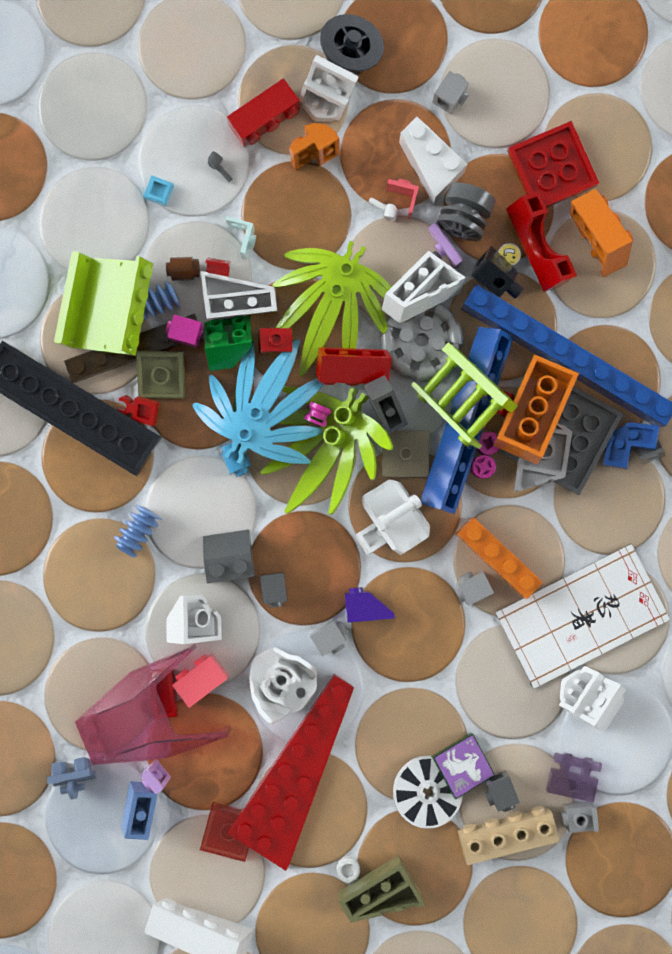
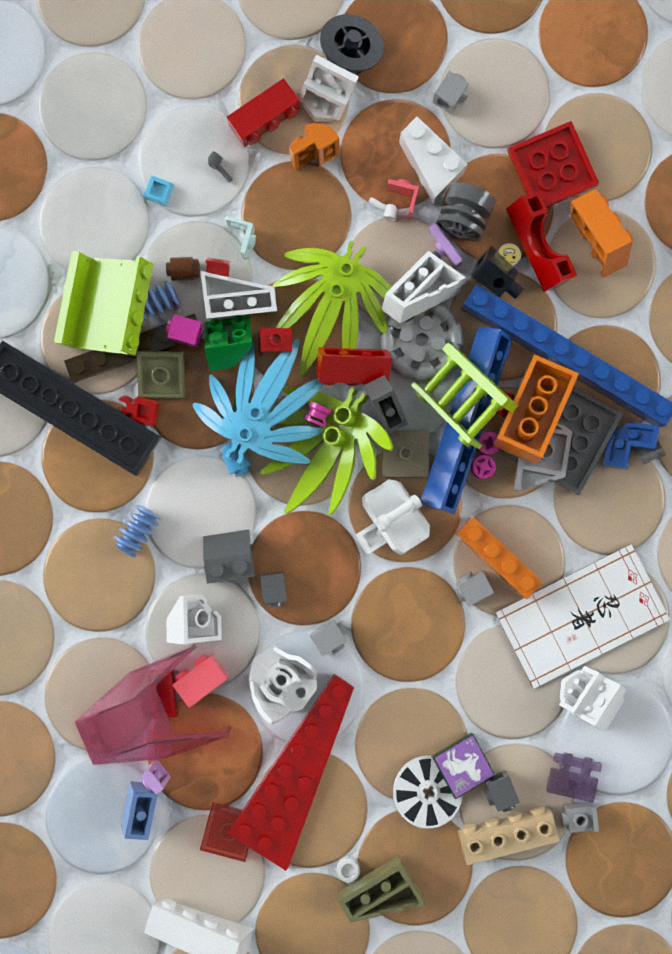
sand blue hips [47,757,96,800] -> none
dark purple slope [345,587,395,623] -> none

